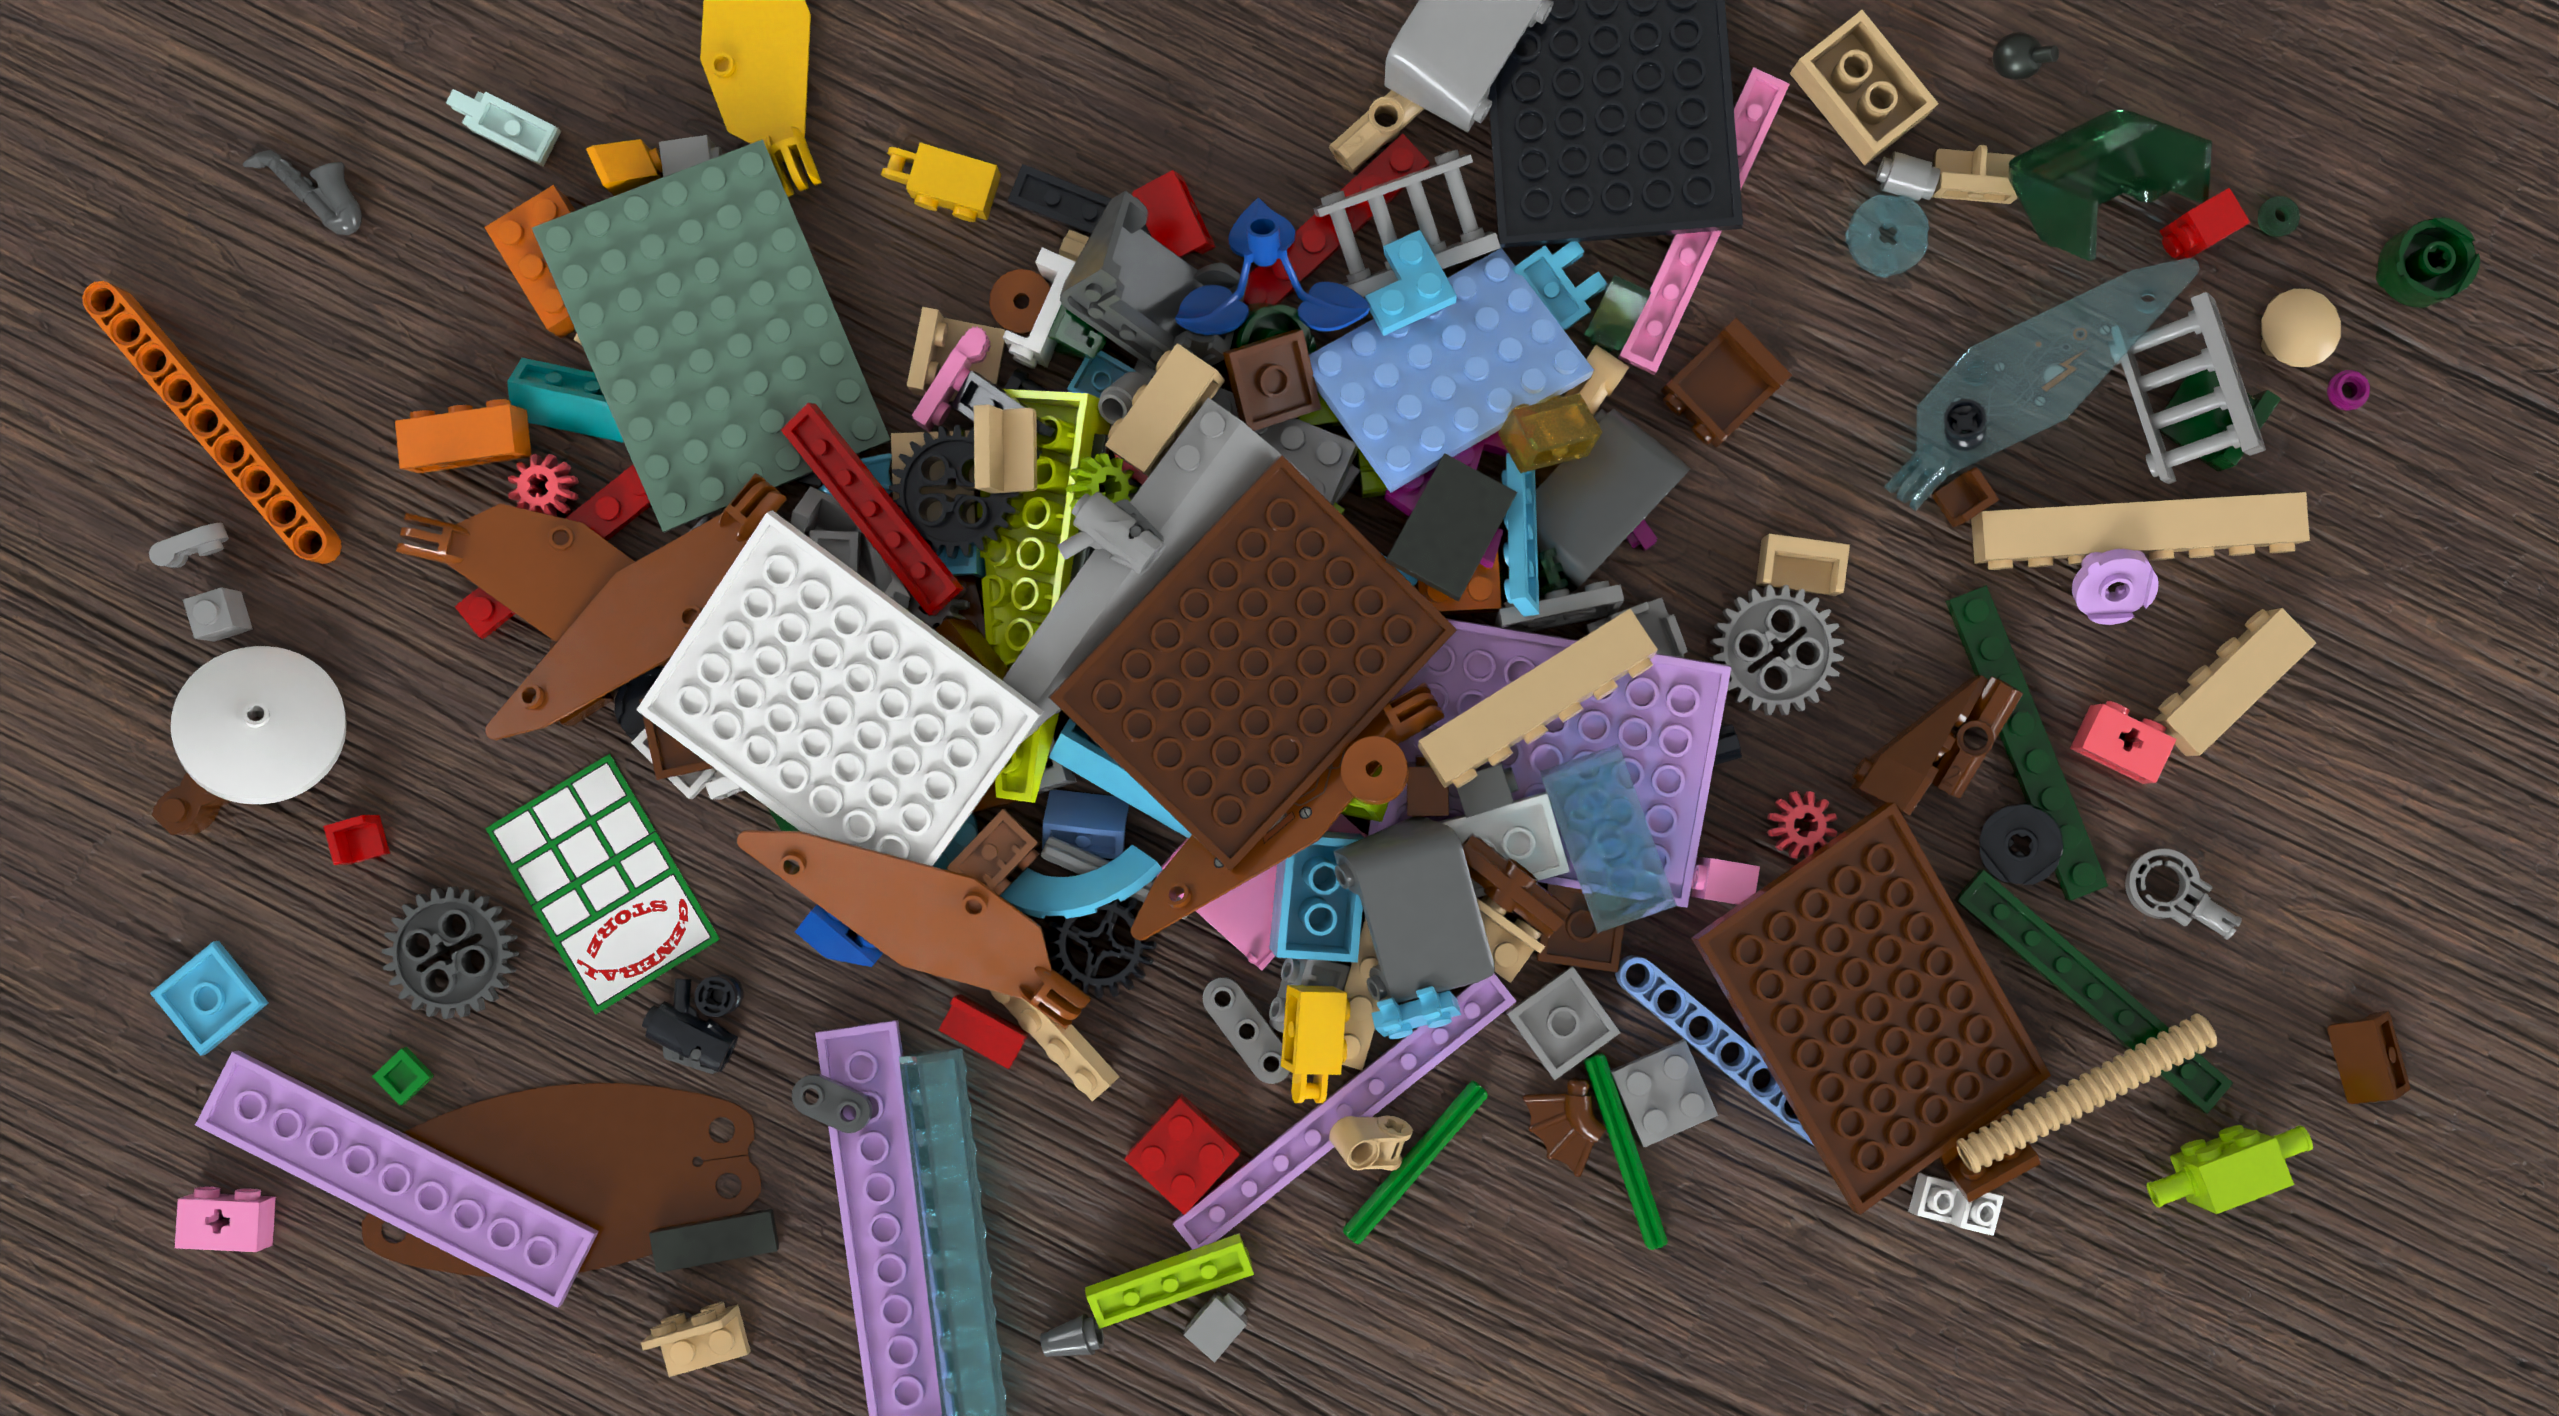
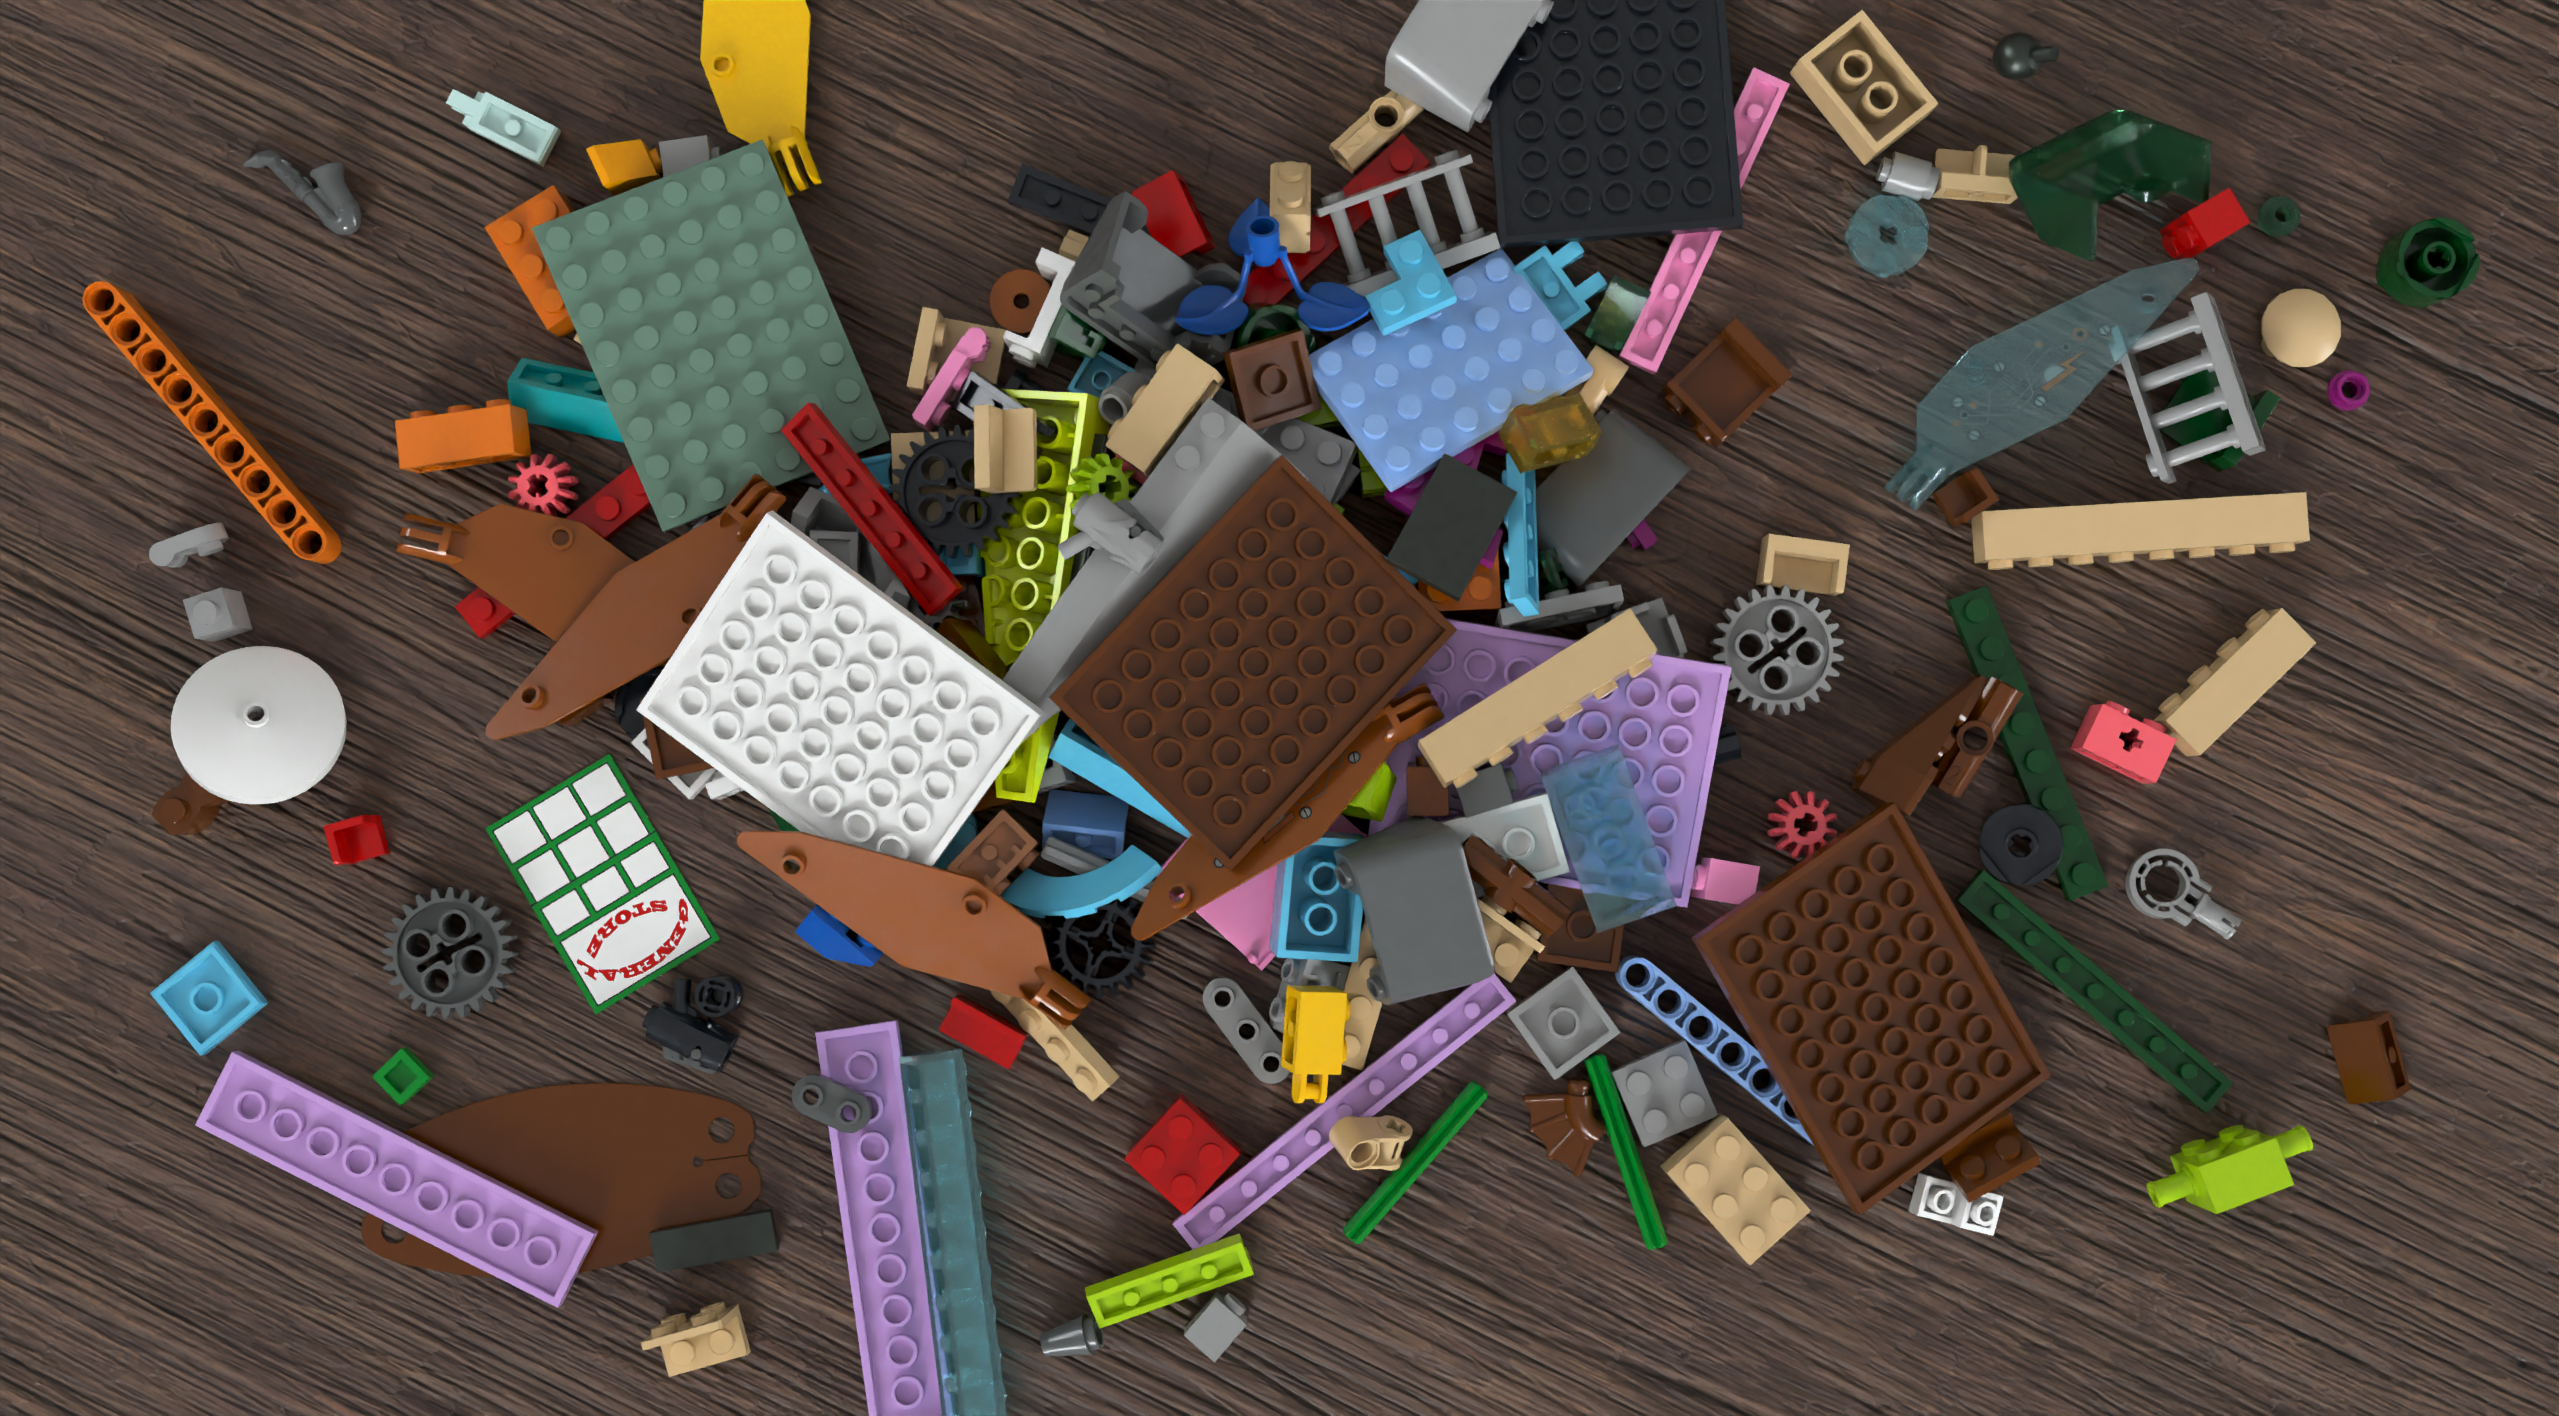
bright pink brick [175,1187,276,1252] -> none
yellow brick [881,143,1001,222] -> none
dark orange piece [1341,736,1409,805] -> none
medium azure plate [1371,986,1461,1039] -> none
black wheel [1944,399,1986,451] -> none
tan piece [1956,1013,2217,1173] -> none
lavender plate [2072,549,2159,625] -> none
none -> tan brick [1270,161,1311,253]
none -> tan brick [1660,1112,1811,1266]

